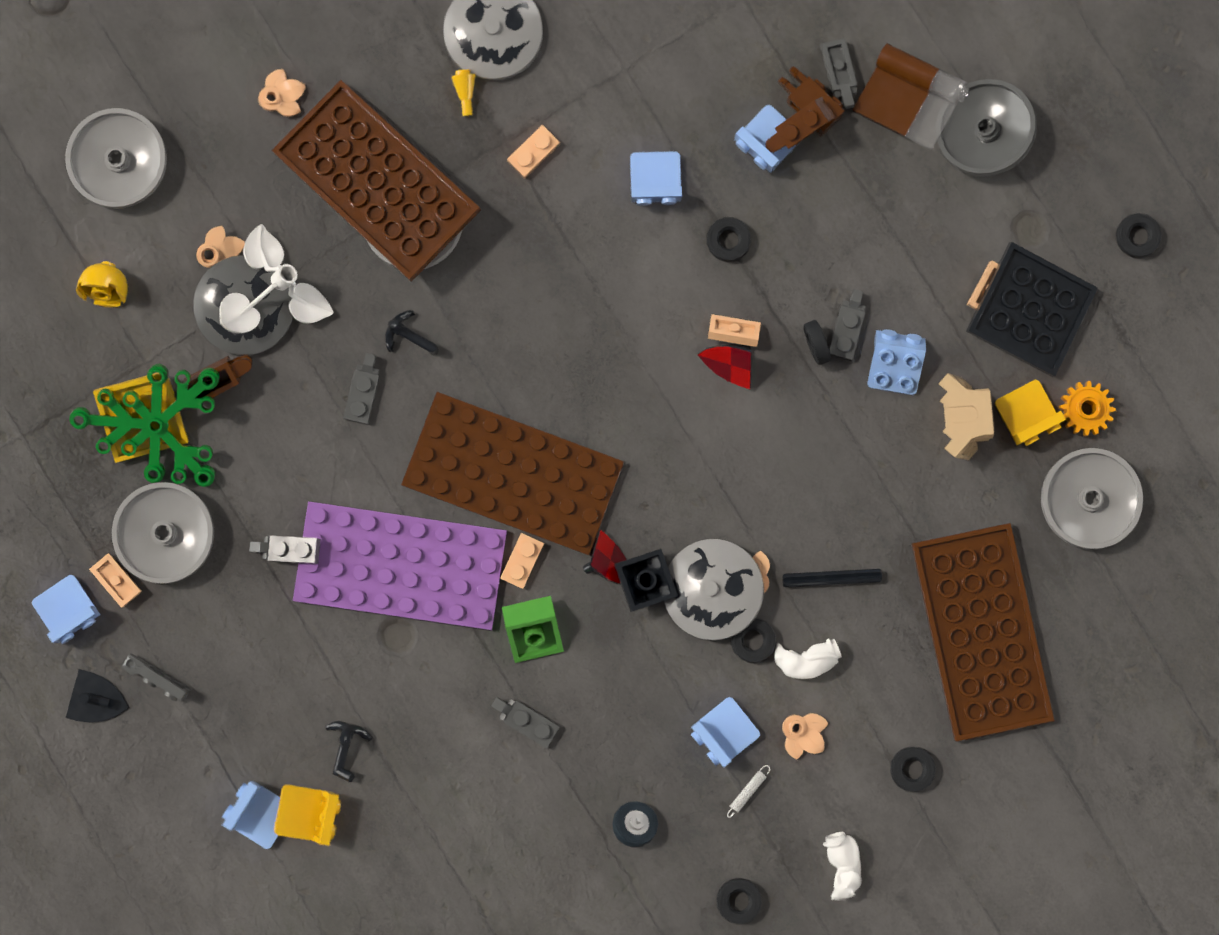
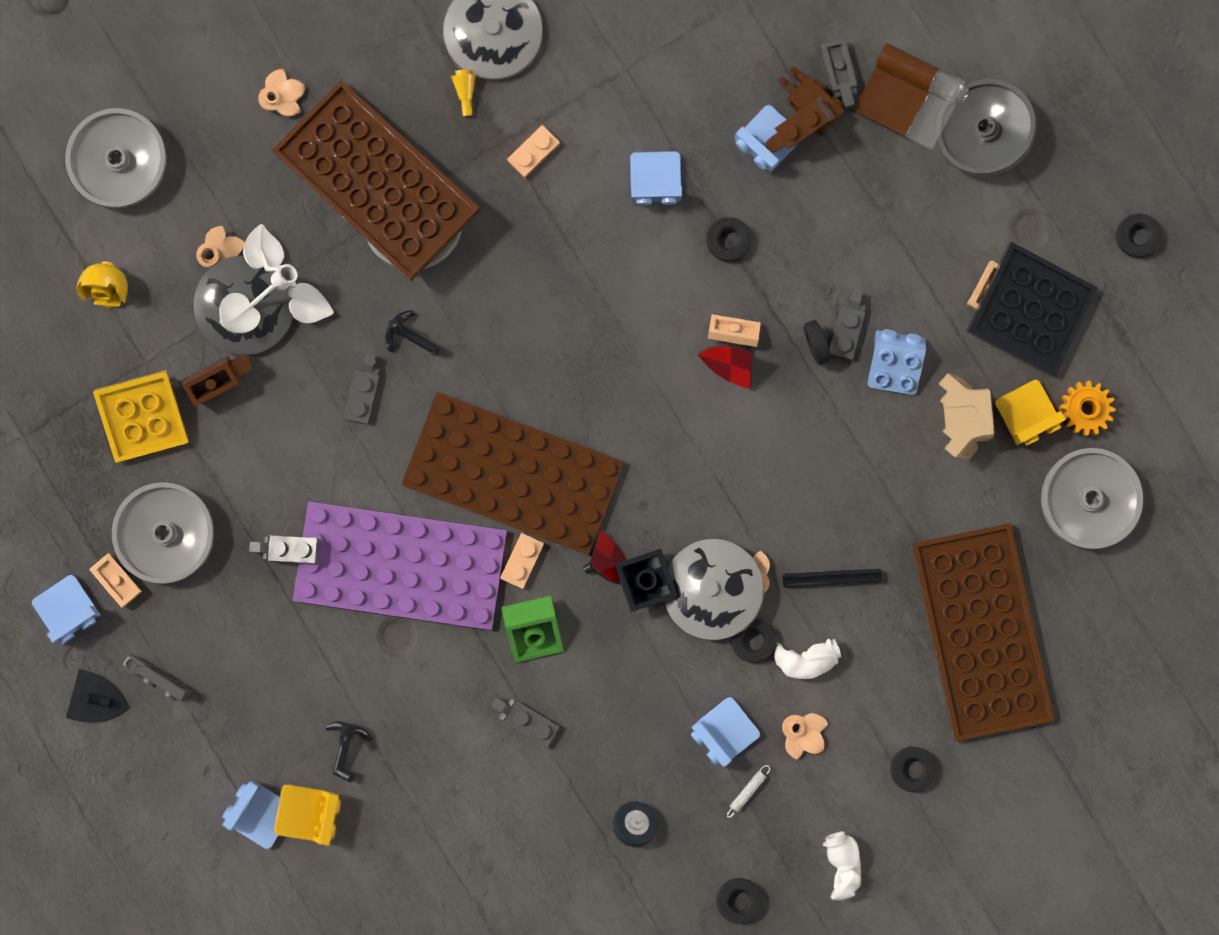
green plant [69,364,220,487] -> none

